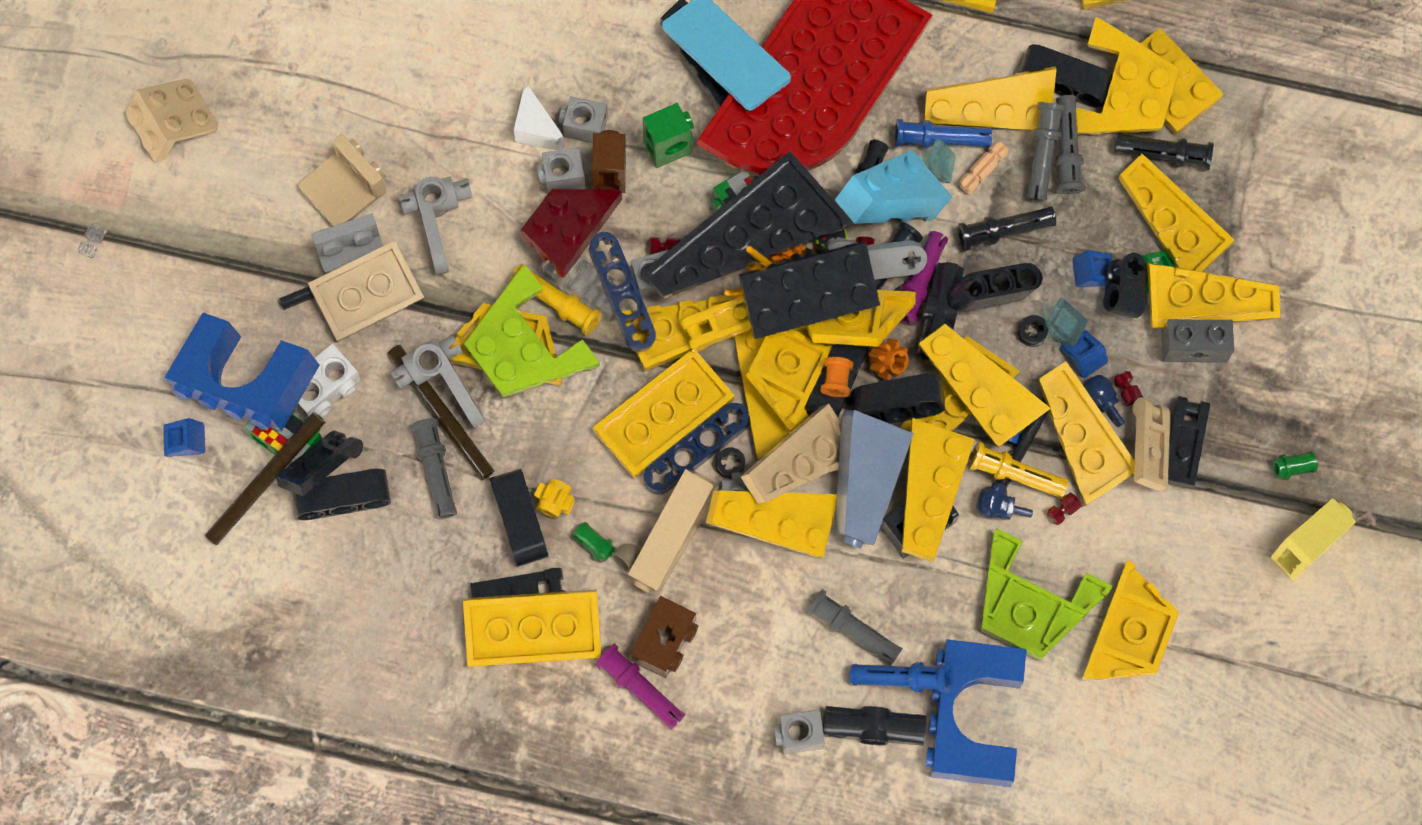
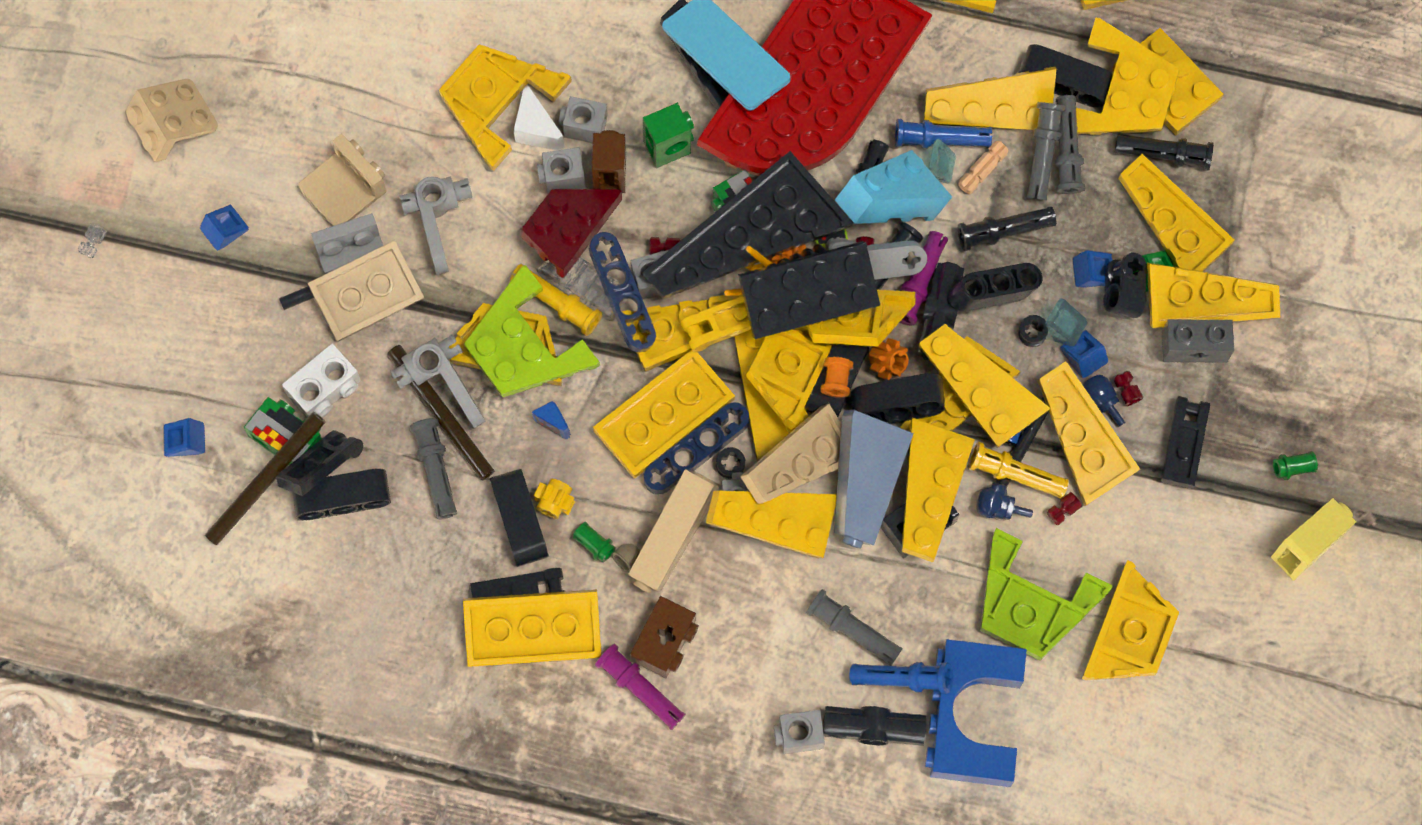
blue arch [164,312,320,431] -> none
tan plate [1132,397,1170,491] -> none
none -> blue slope [200,204,249,251]
none -> yellow wing [439,44,572,171]
none -> blue slope [532,401,571,439]

